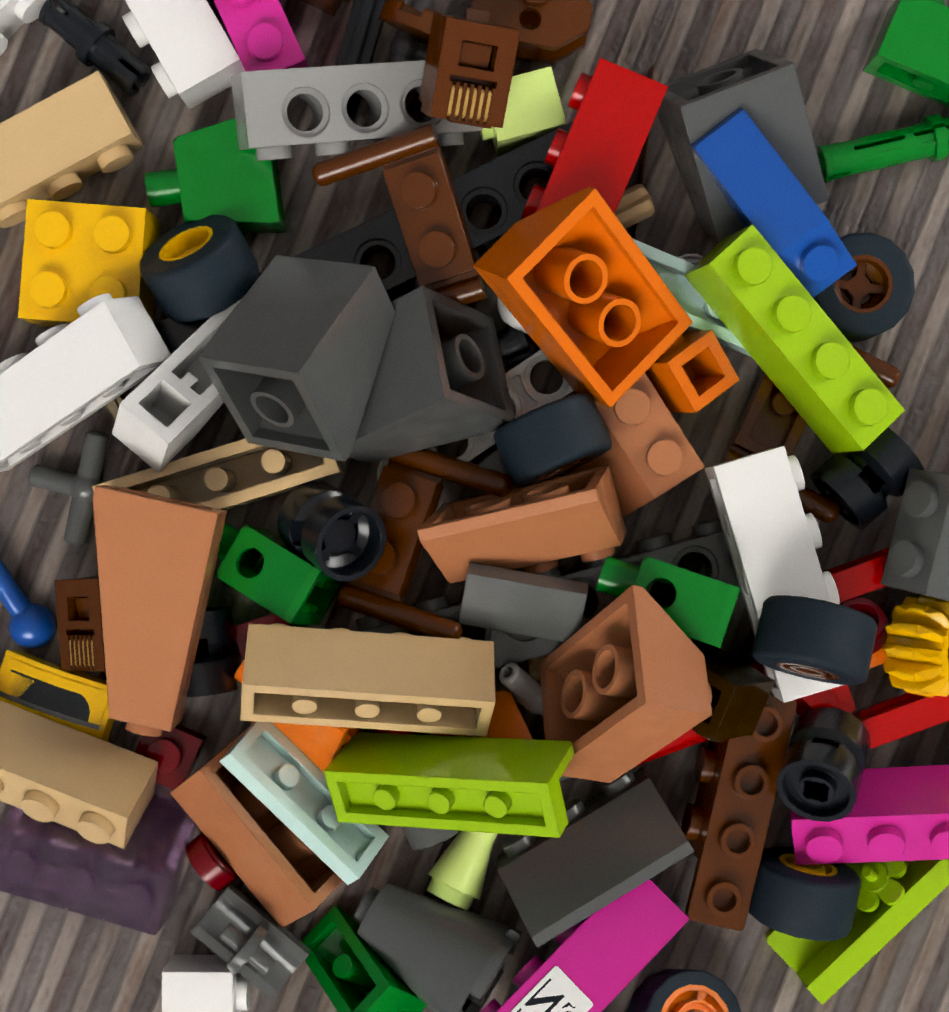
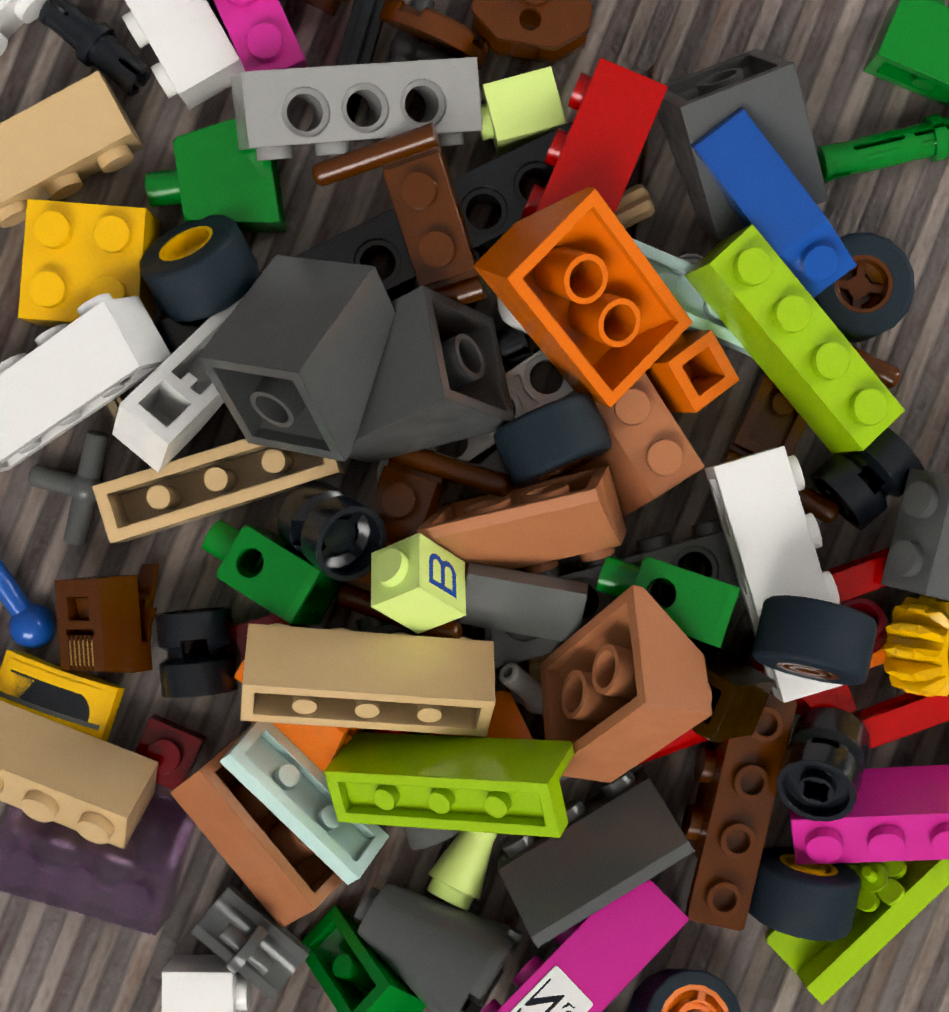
nougat slope [93,484,227,737] -> none
dark red tile [186,832,239,891] -> none
reddish brown piece [419,7,521,129] -> none
none -> yellowish green brick [371,533,466,634]

